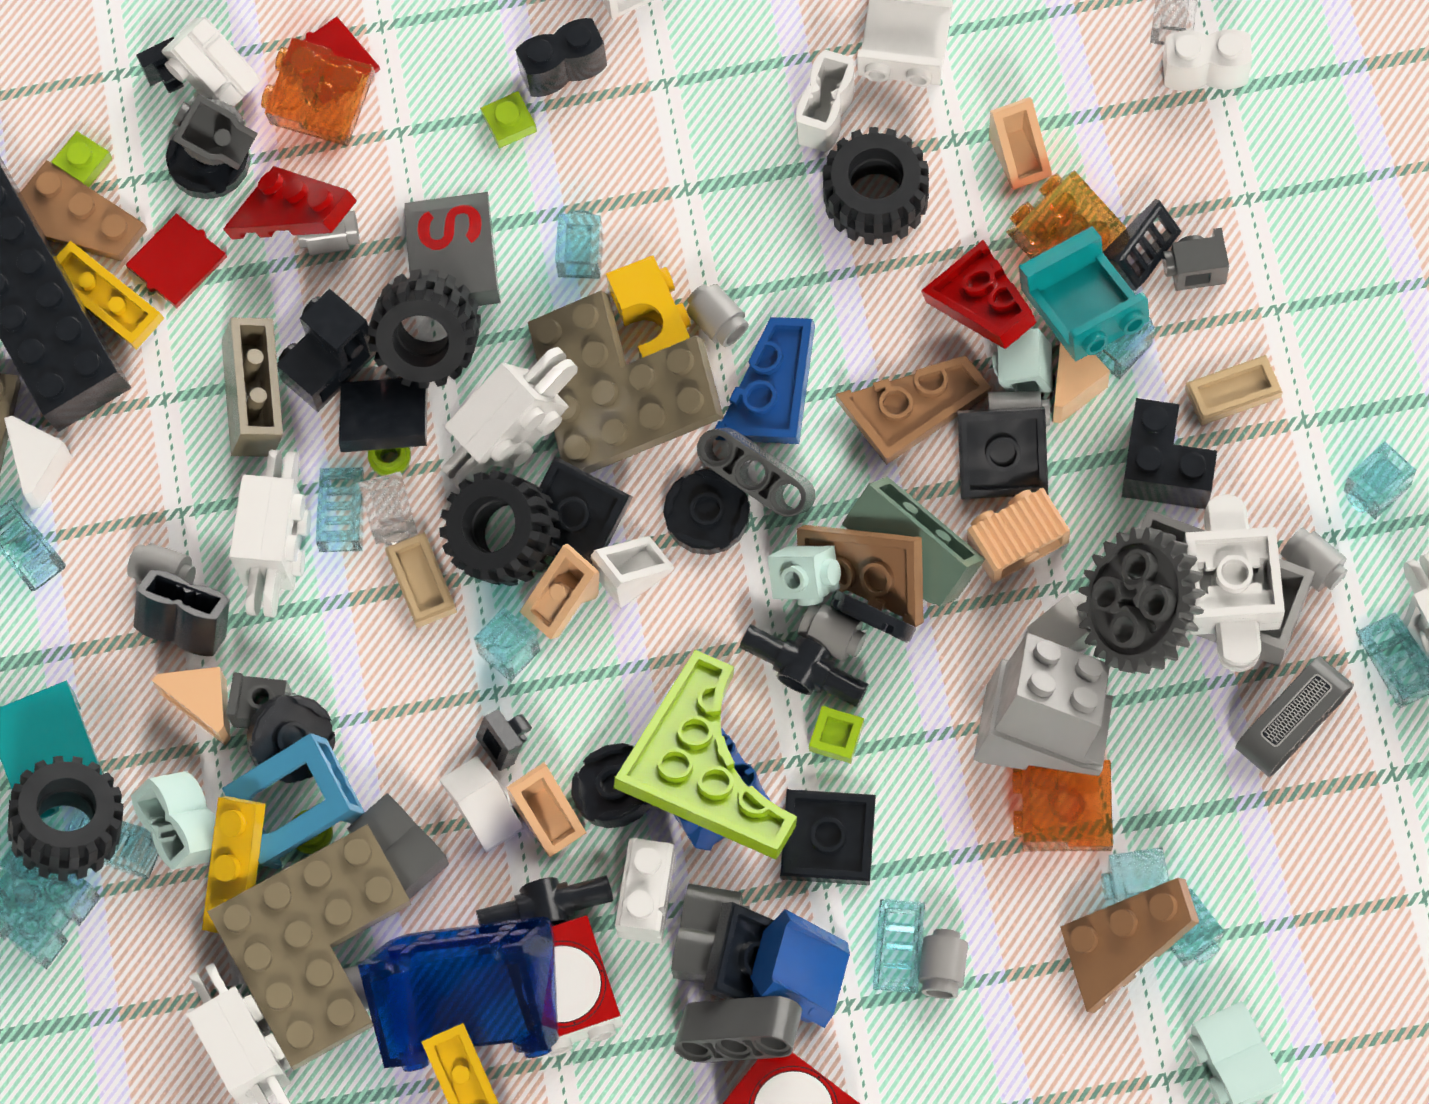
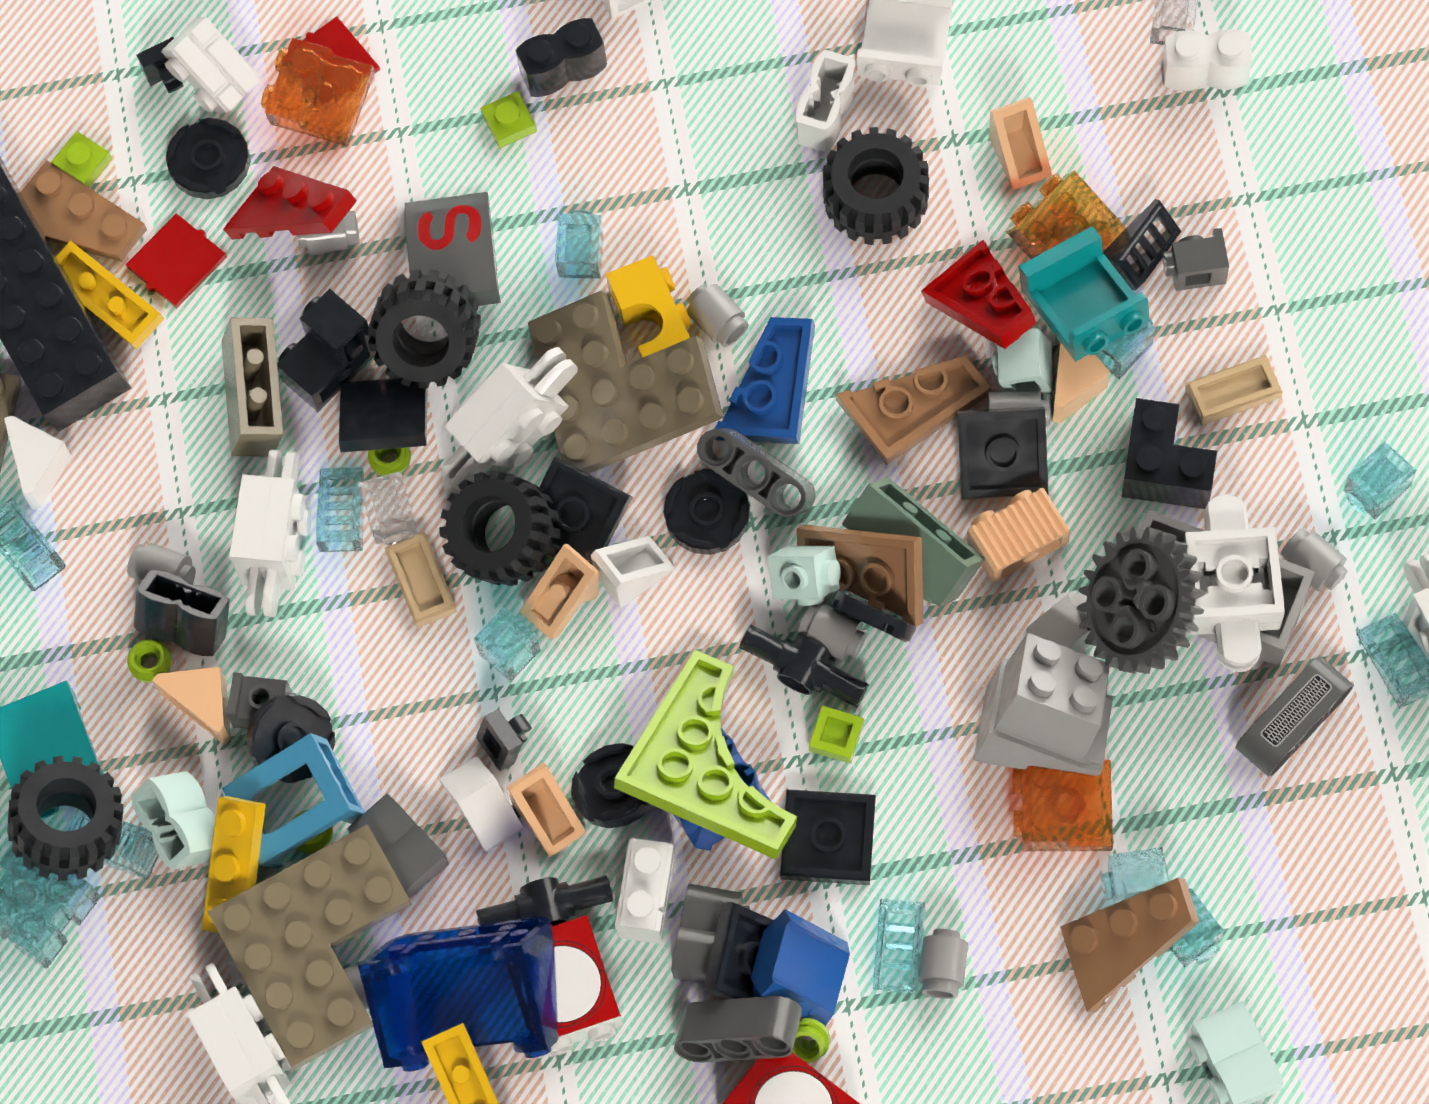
dark grey hand [172,94,258,170] -> none
none -> lime plate [127,639,172,683]
none -> lime plate [792,1018,830,1063]

